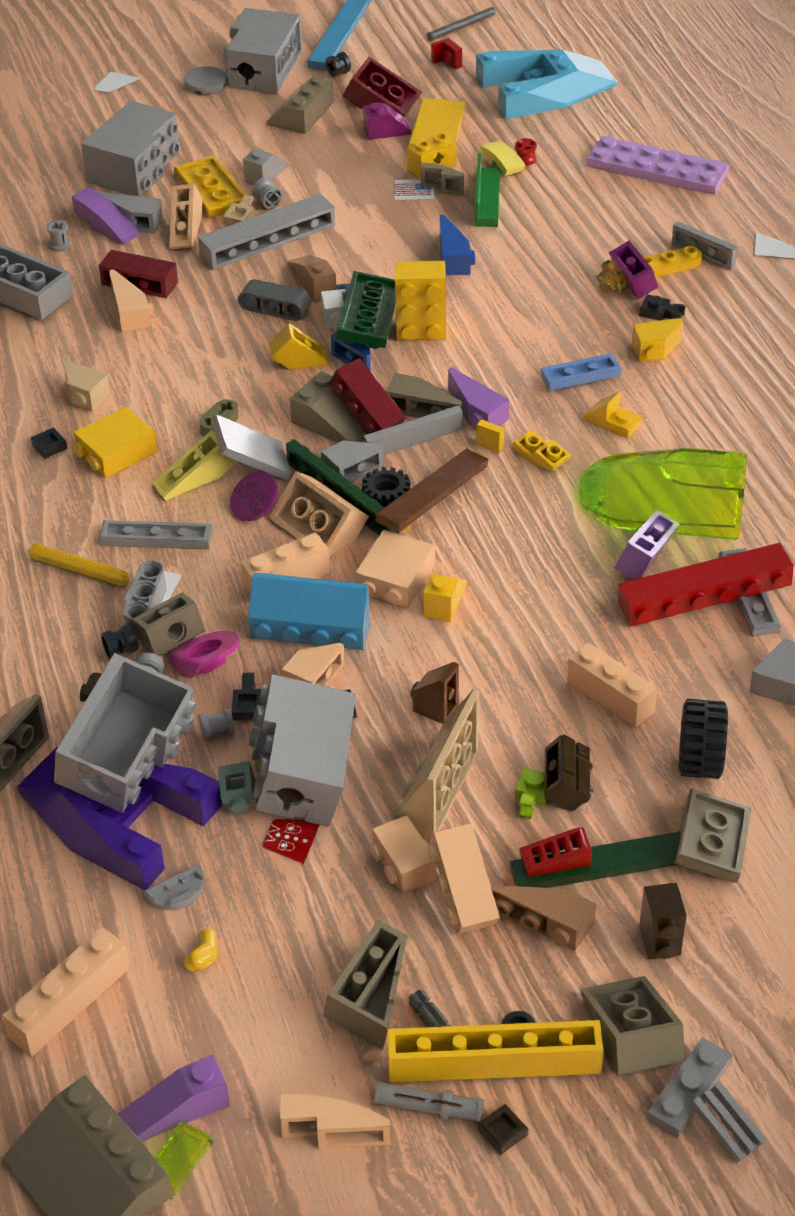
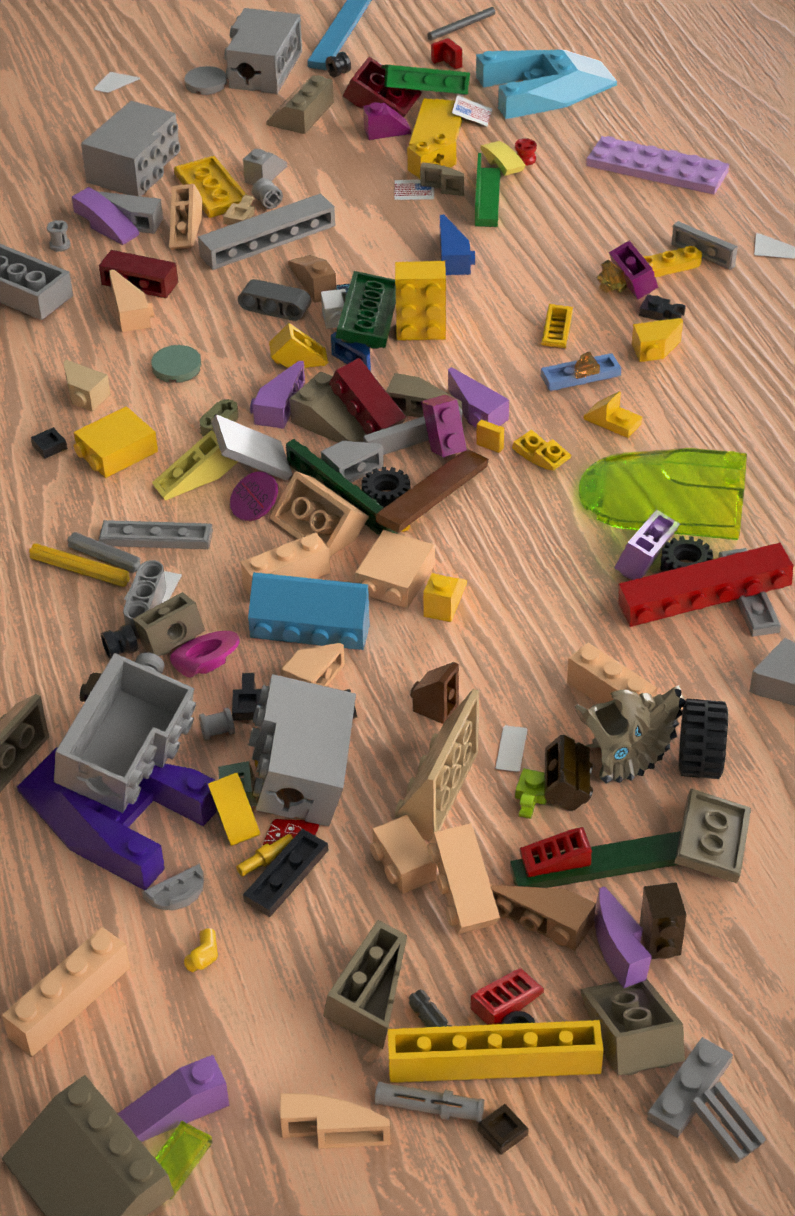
none -> light grey axle [67,532,141,573]
none -> sand green tile [151,345,201,382]
none -> yellow slope [208,772,261,846]
none -> yellow bar [236,834,293,877]
none -> black plate [243,829,329,917]
none -> medium lavender slope [250,361,305,429]
none -> green panel [381,65,470,95]
none -> magenta brick [421,395,467,457]
none -> sticker [452,96,492,126]
none -> red slope [470,967,544,1025]
none -> white sticker [495,725,527,772]
none -> yellow slope [541,304,573,349]
none -> clear orange tile [574,352,600,379]
none -> dark tan piece [575,686,686,784]
none -> medium lavender slope [595,886,652,988]
none -> black tyre [660,536,713,572]

